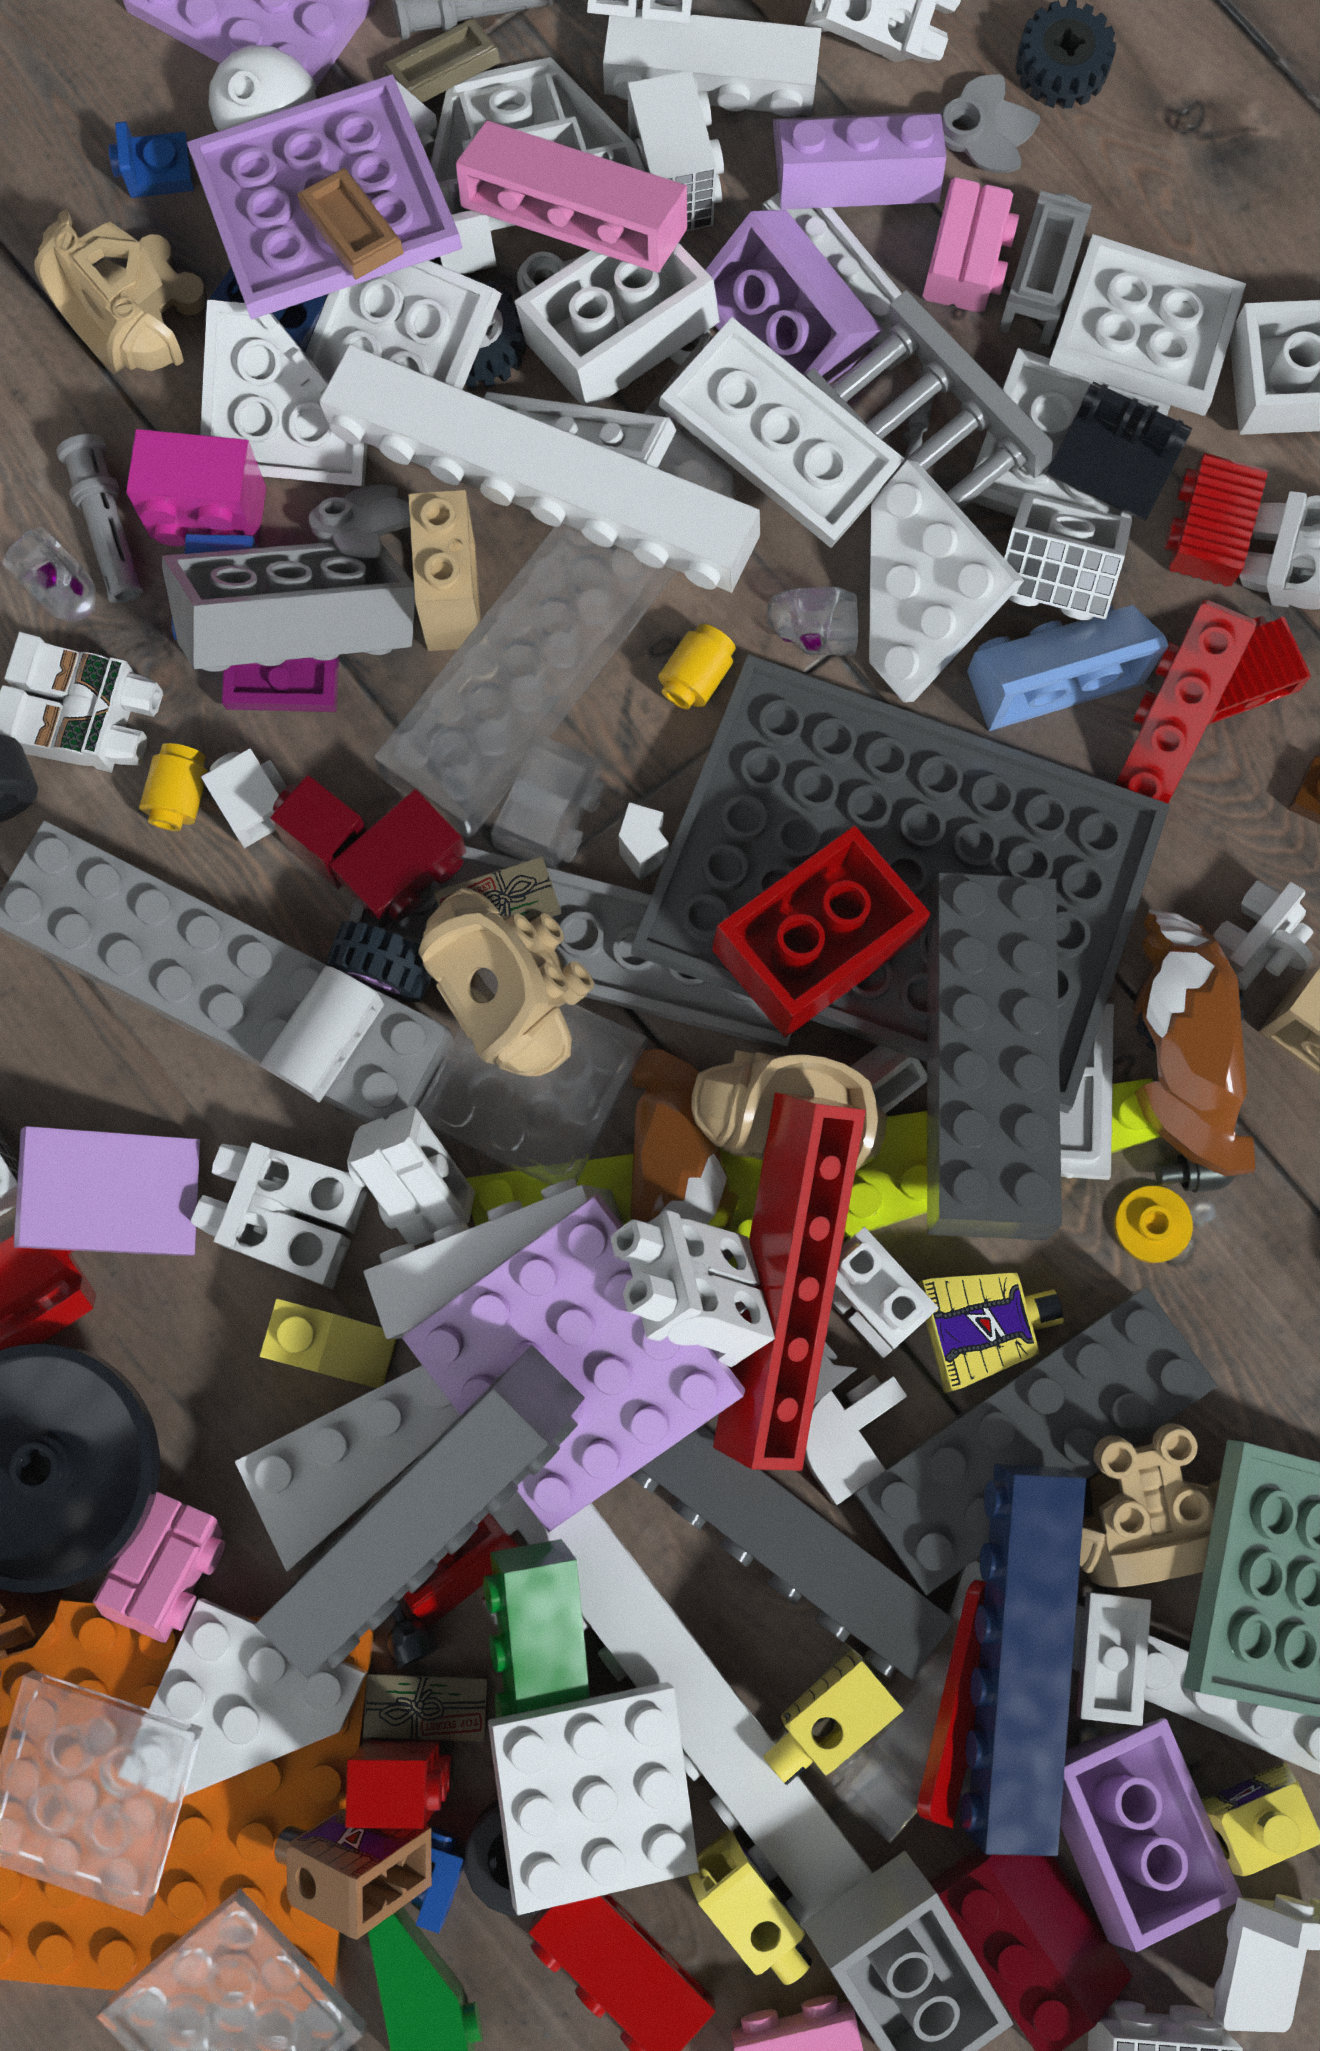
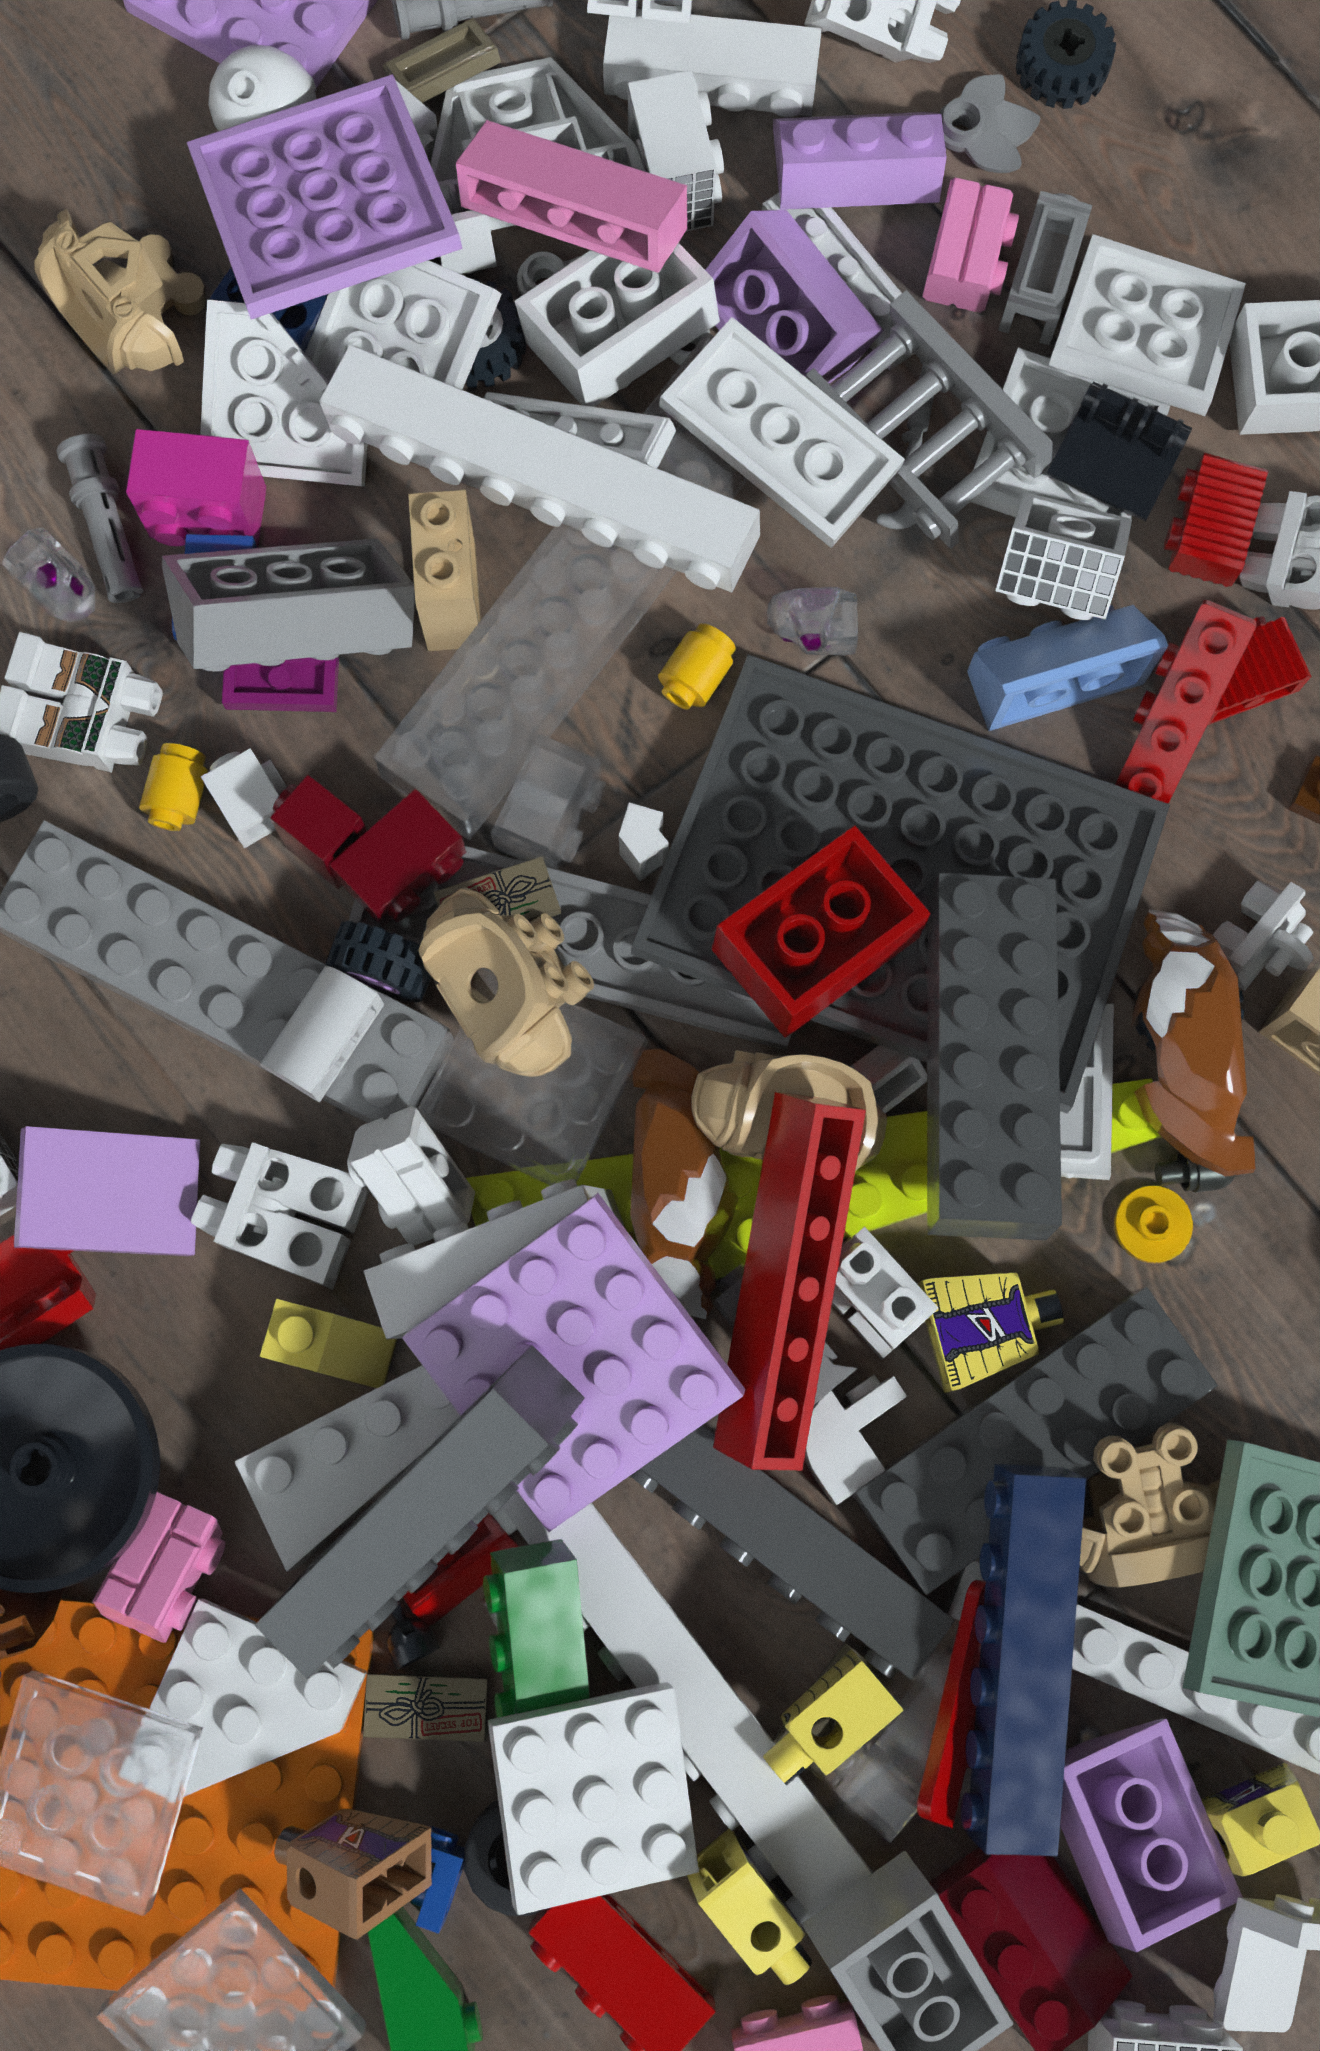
blue bracket [109,121,194,198] -> none
medium nougat tile [297,168,404,280] -> none
light grey plate [308,484,410,558] -> none
red brick [345,1738,453,1829] -> none
white hips [611,1210,775,1367] -> none
white plate [869,460,1024,702] -> none
white plate [1076,1592,1151,1726] -> none

